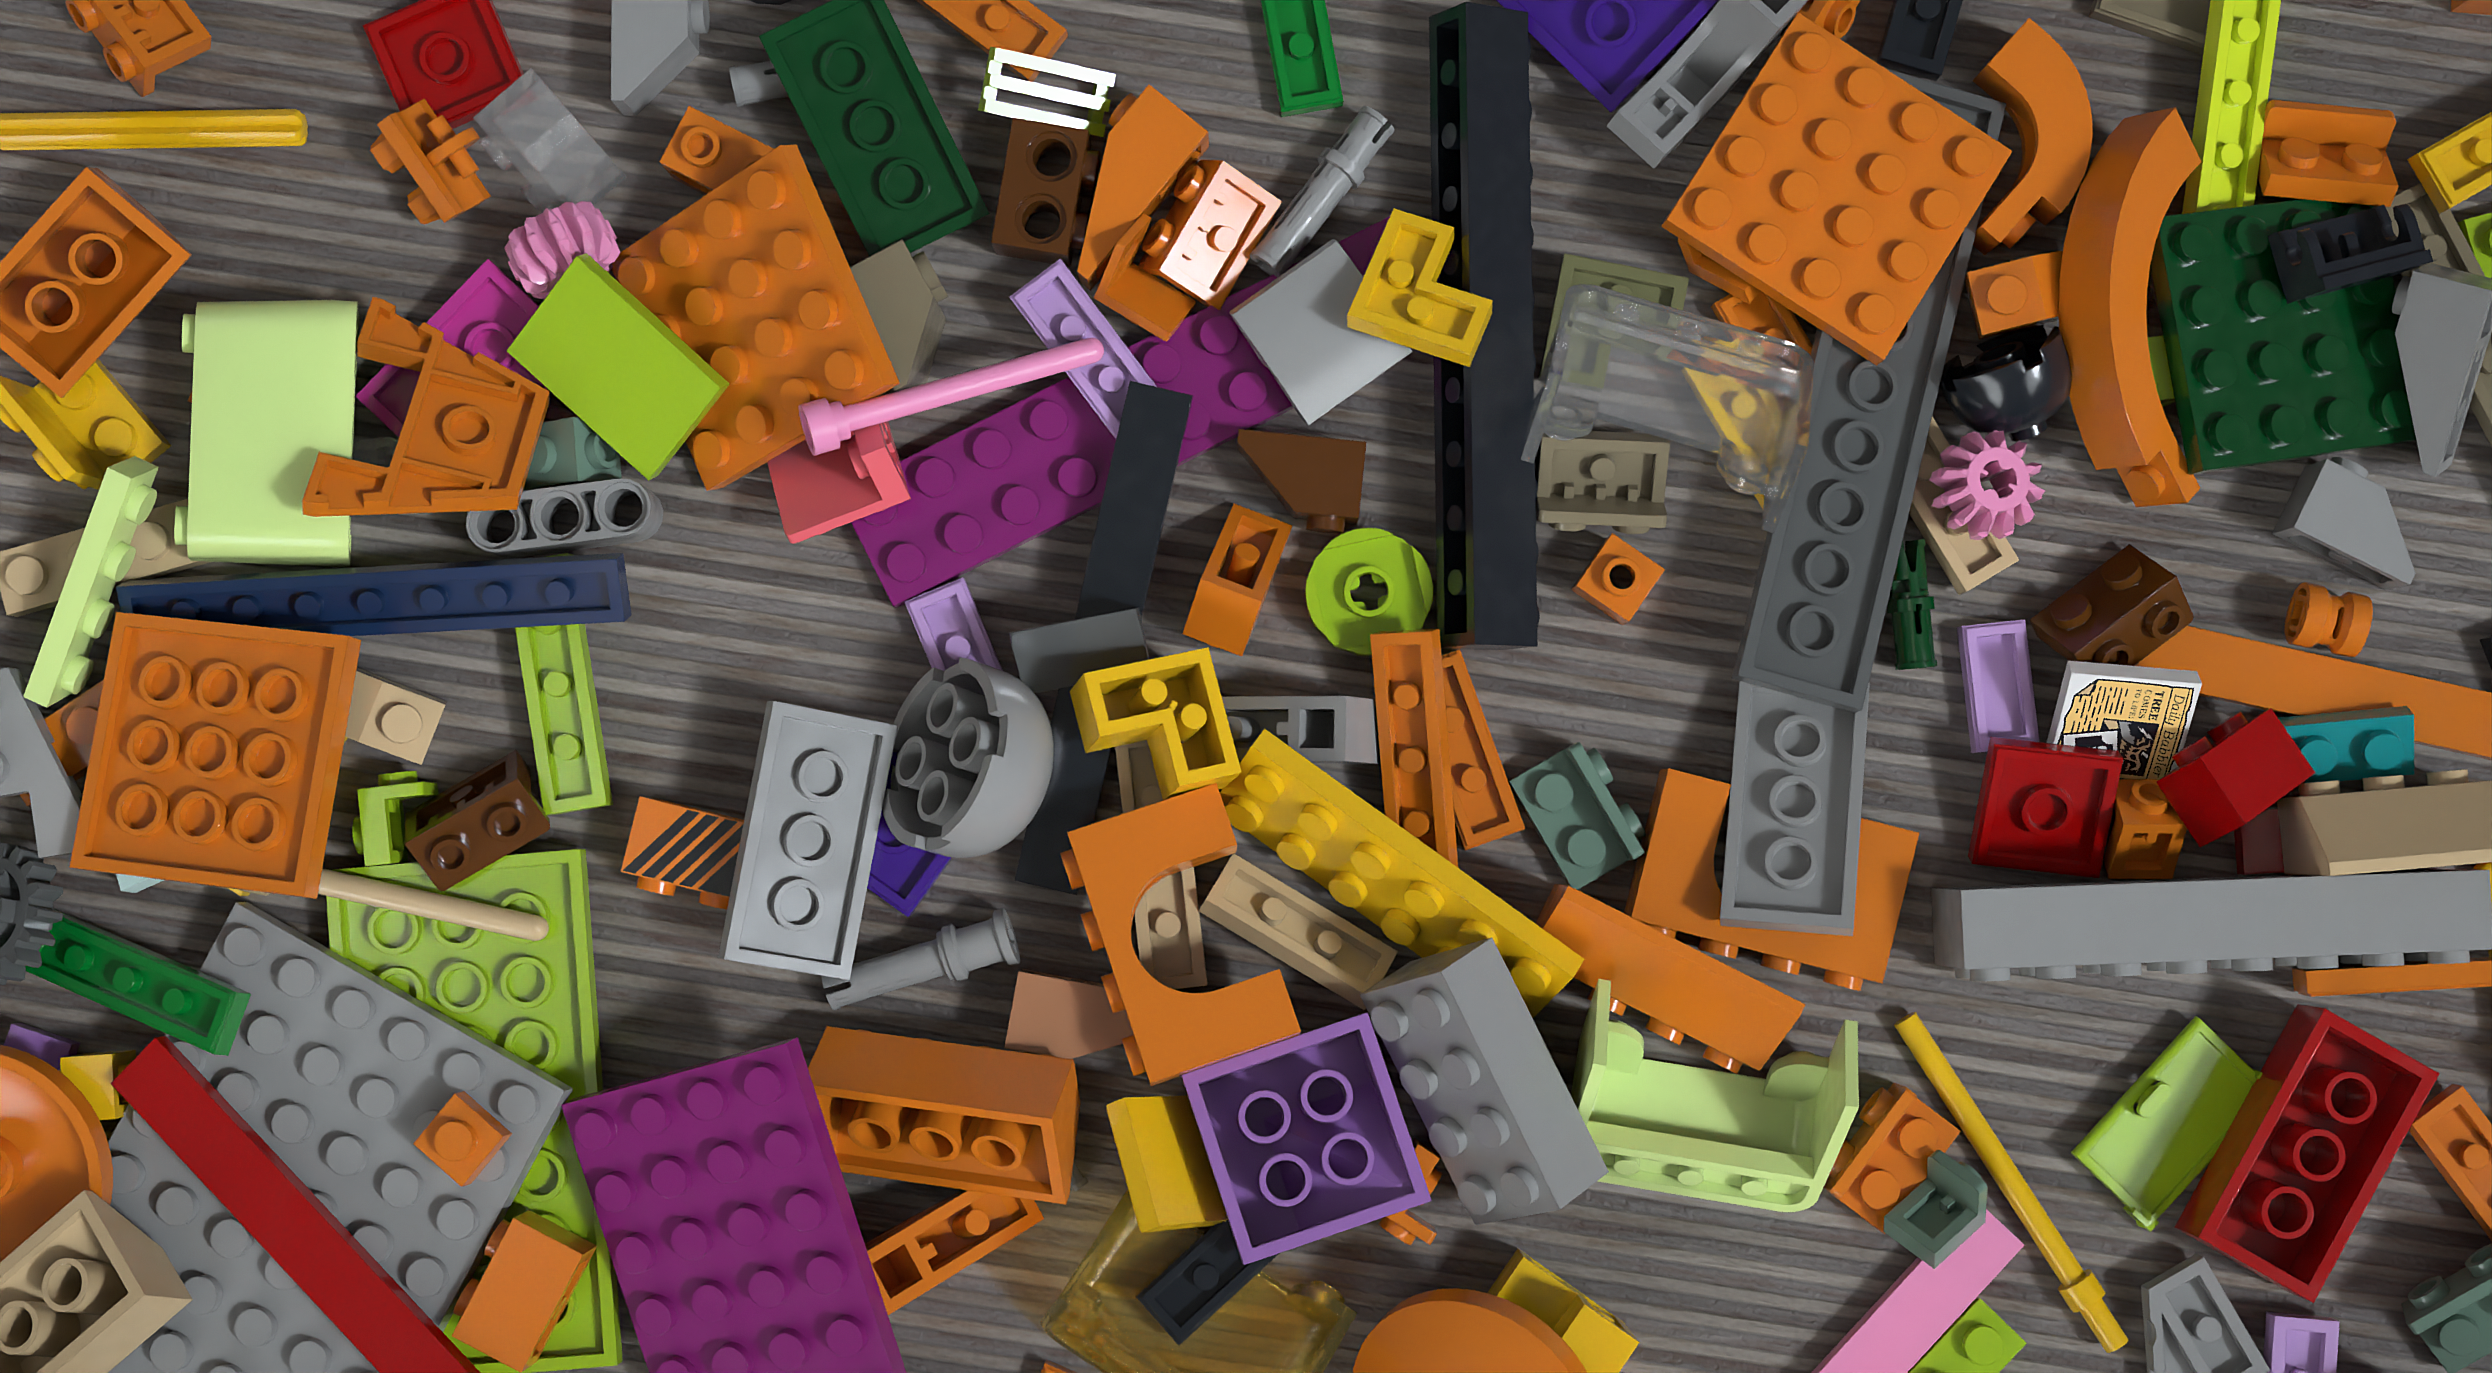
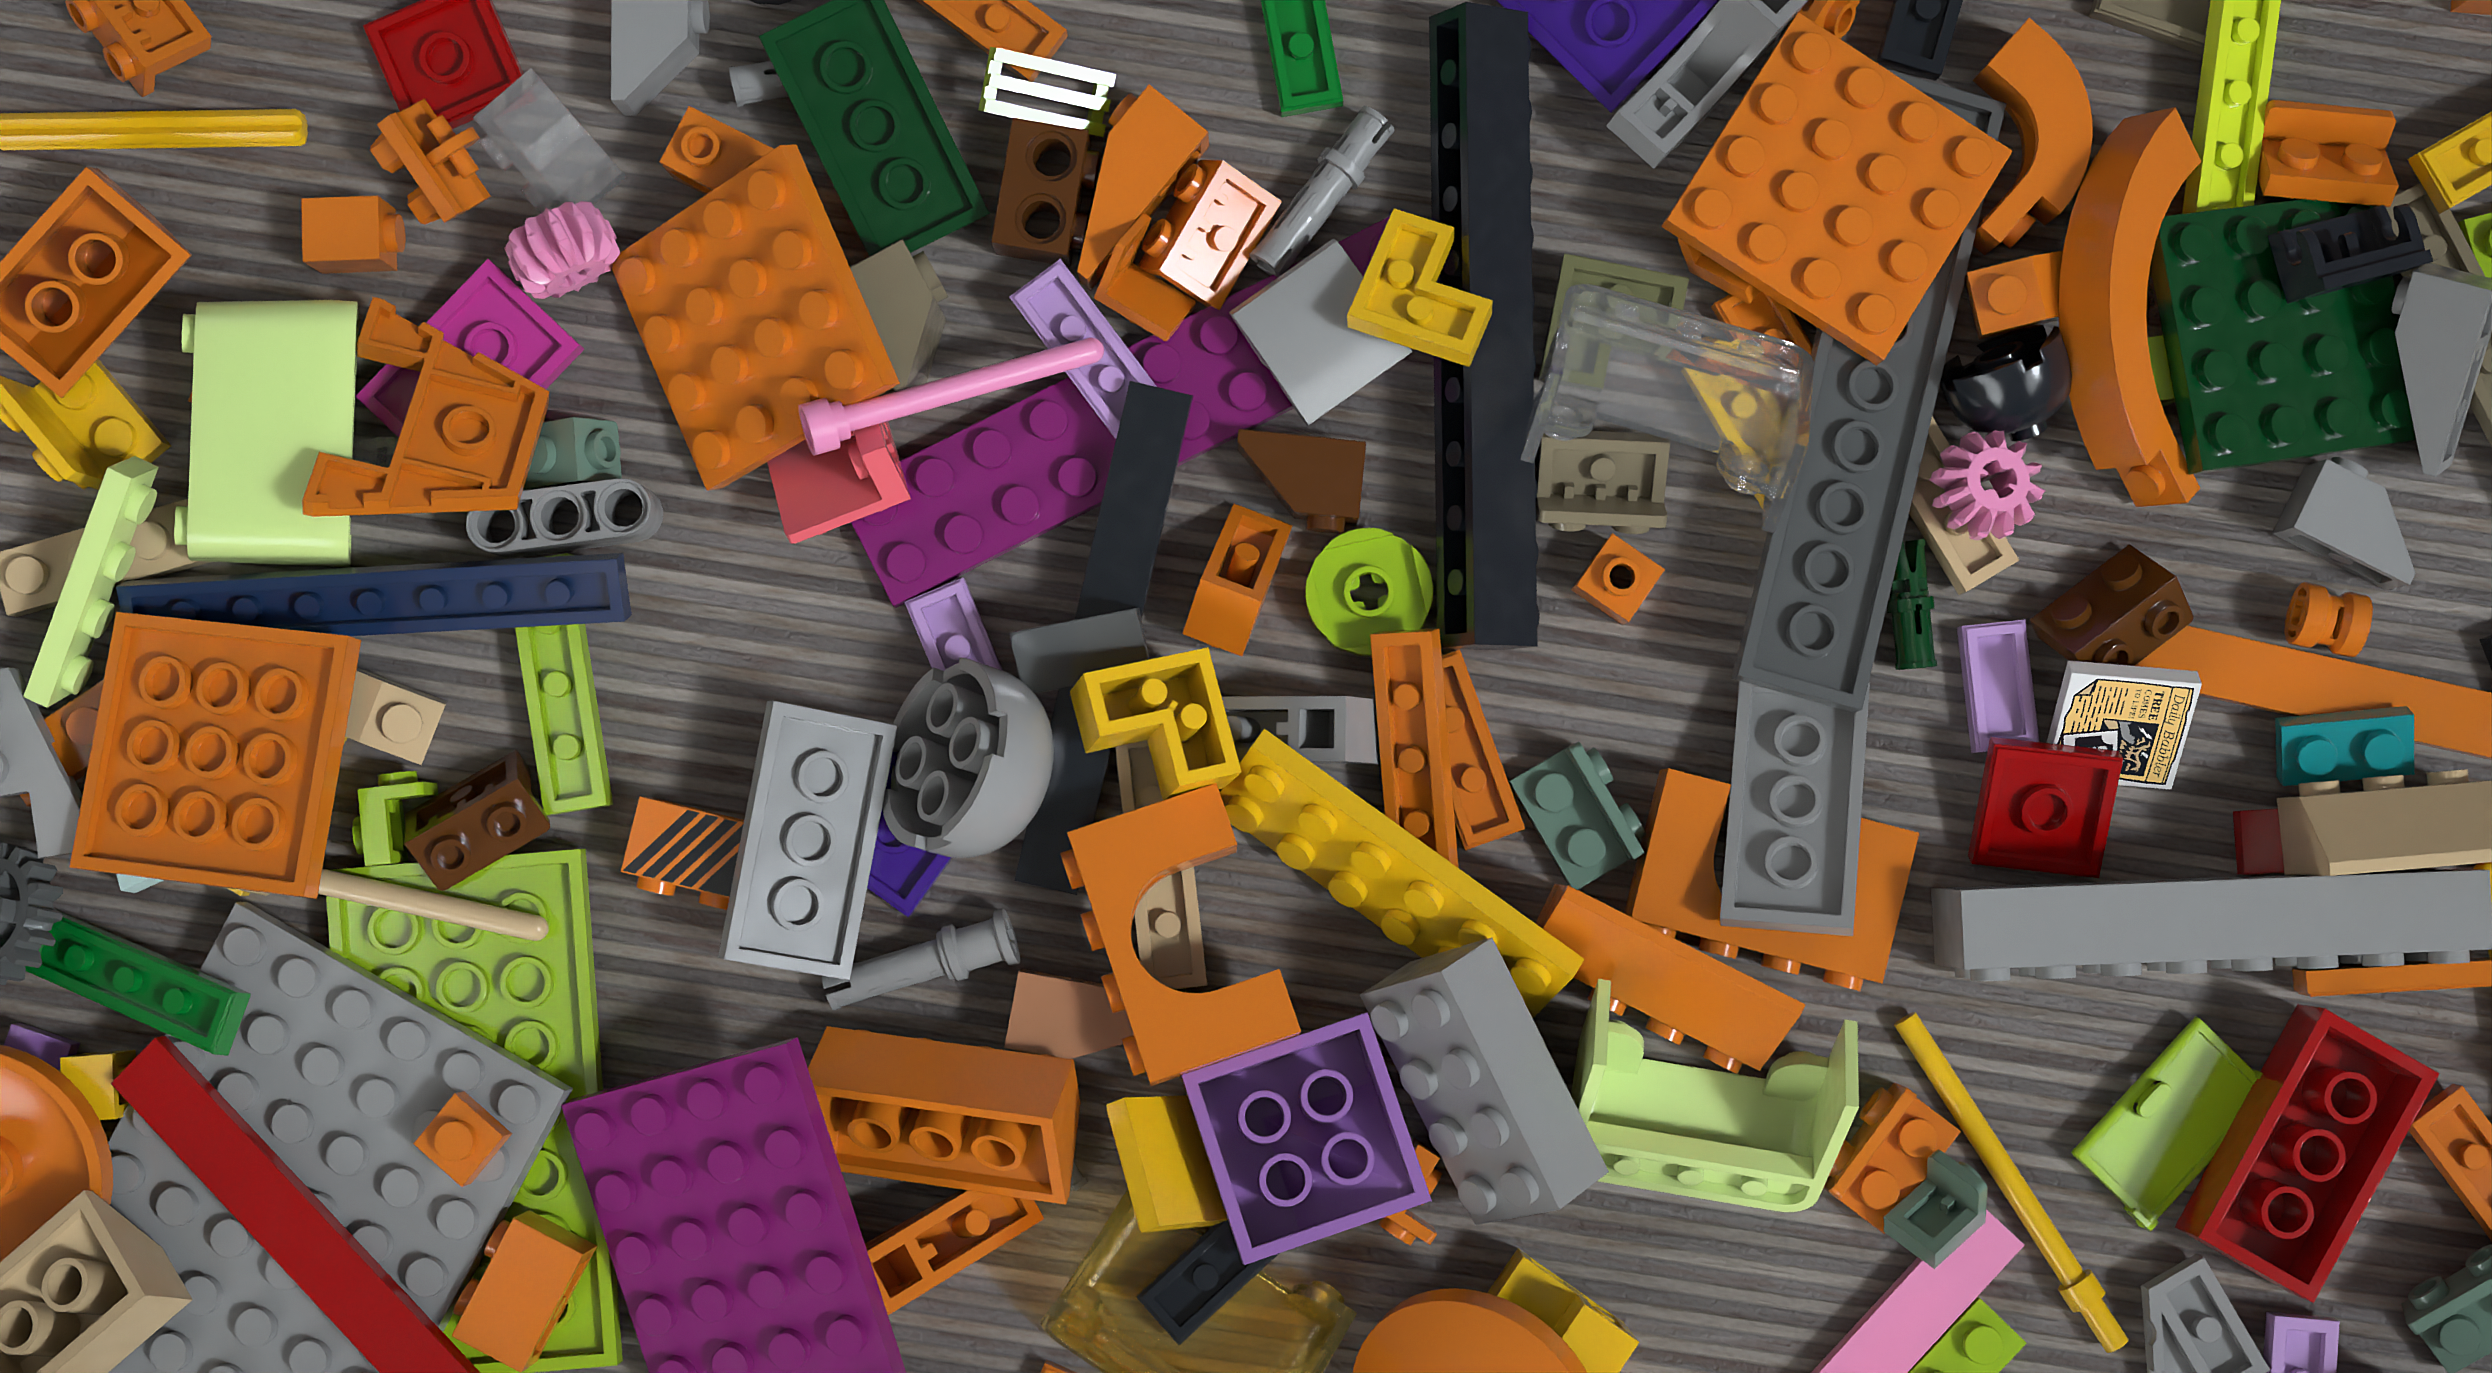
lime tile [507,253,730,481] -> none
tan plate [1199,854,1398,1010] -> none
orange bracket [2103,779,2187,879] -> none
red brick [2156,708,2315,848] -> none
none -> orange brick [301,196,406,274]

